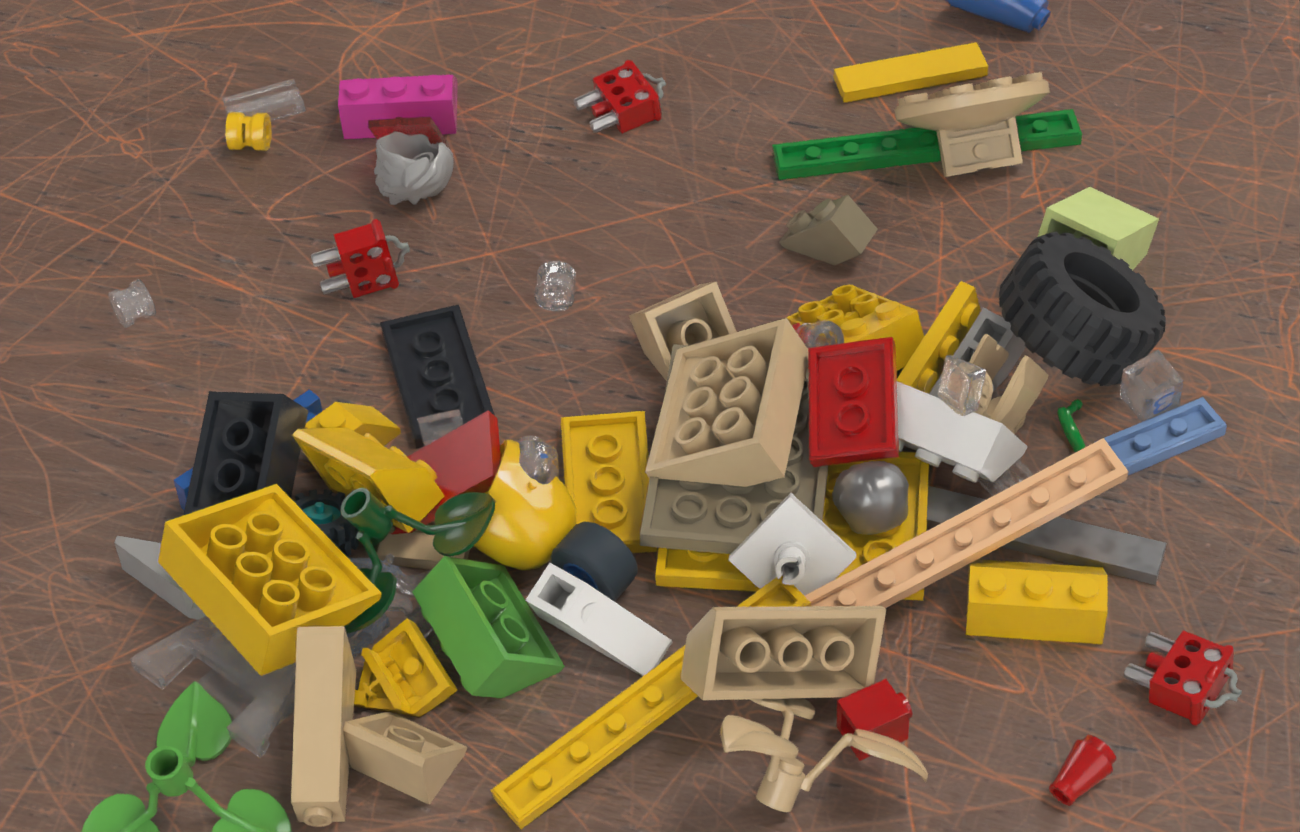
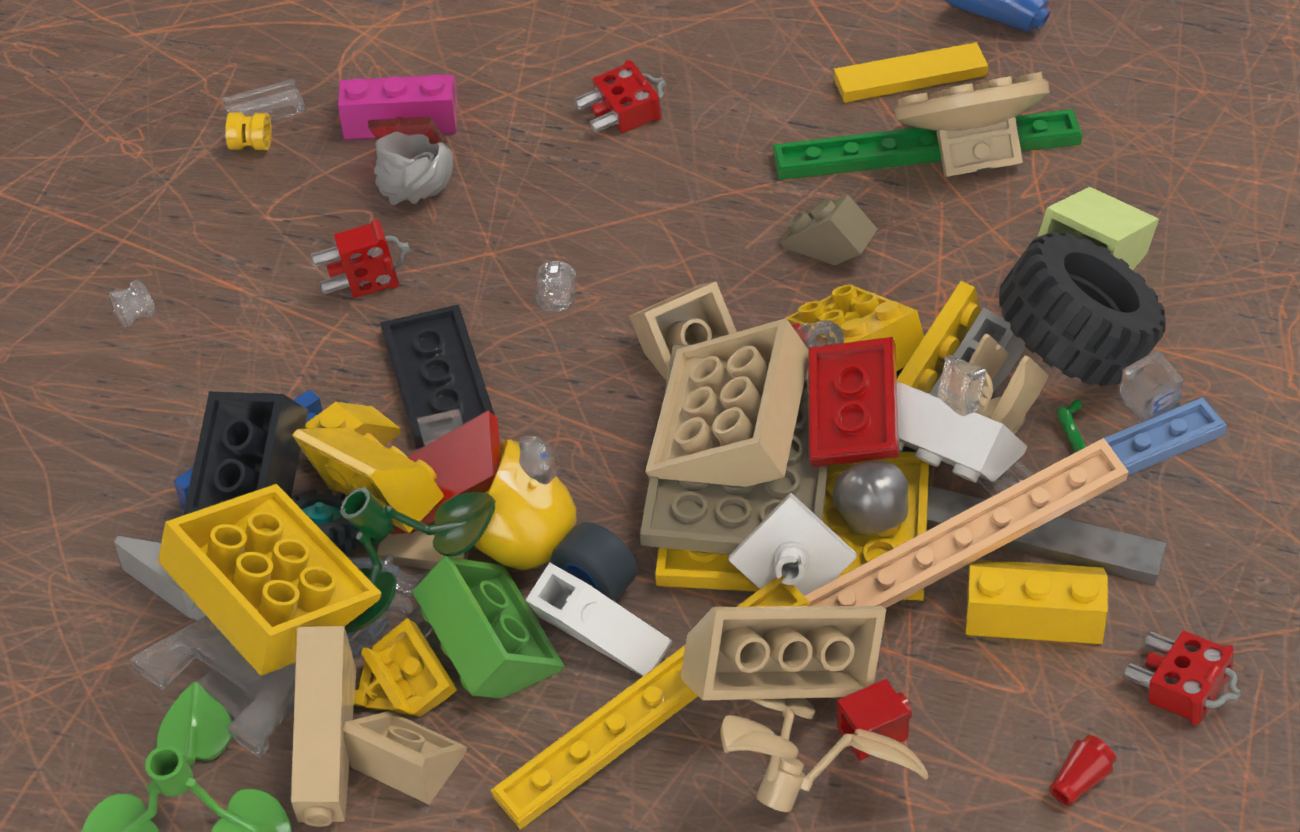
yellow tile [561,411,657,553] -> none

